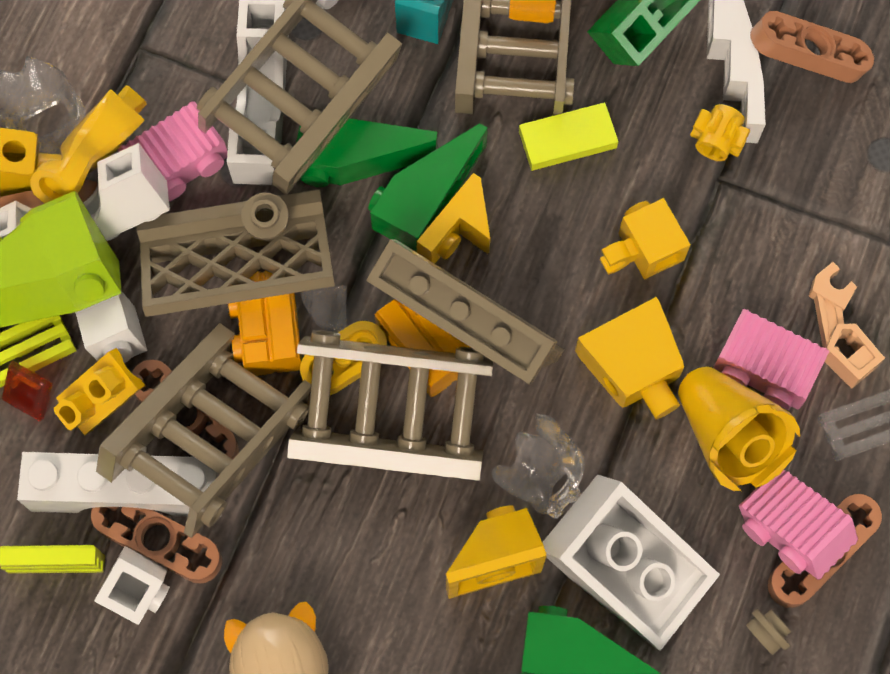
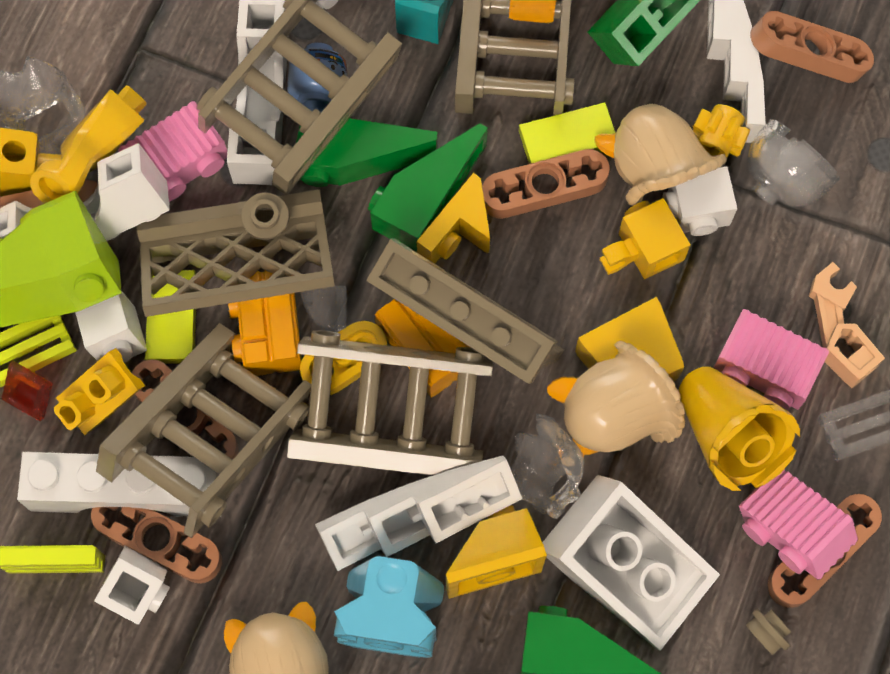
none -> neon yellow tile [145,270,196,364]
none -> medium blue head [287,43,347,112]
none -> white slope [315,456,522,571]
none -> medium azure piece [334,556,444,658]
none -> nougat beam [482,149,610,219]
none -> tan hair [547,340,685,455]
none -> tan hair [595,104,727,206]
none -> white brick [663,166,737,236]
none -> clear cylinder [747,119,840,207]

